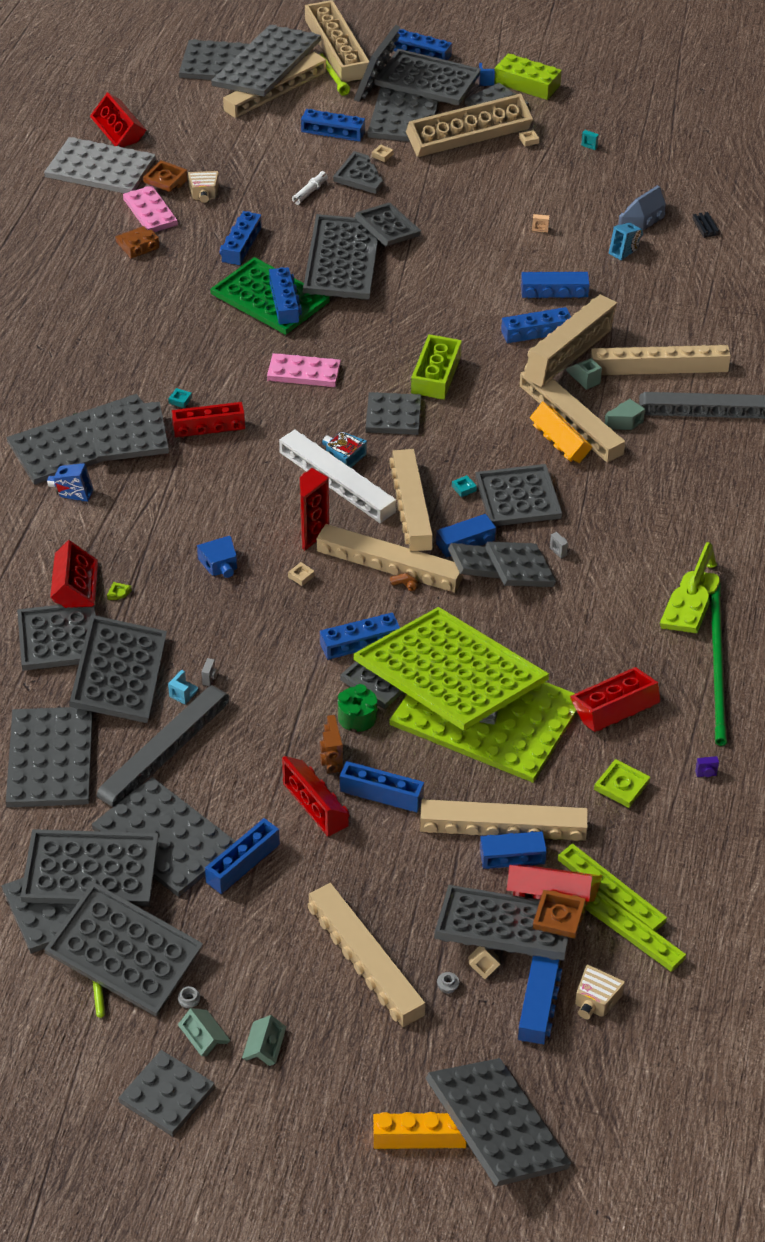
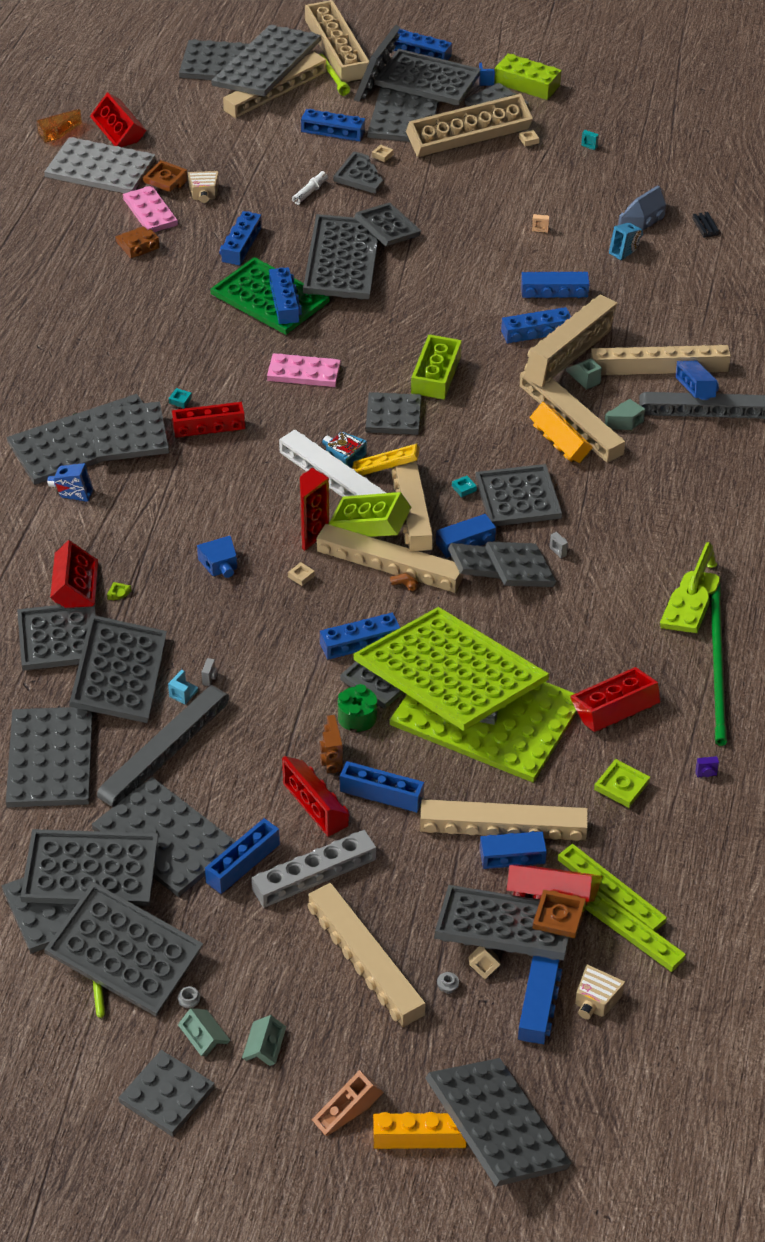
none -> clear orange slope [36,109,82,143]
none -> light grey brick [252,830,376,908]
none -> nougat slope [312,1070,384,1136]
none -> lime brick [329,492,412,537]
none -> yellow tile [352,444,420,476]
none -> blue brick [676,360,719,400]

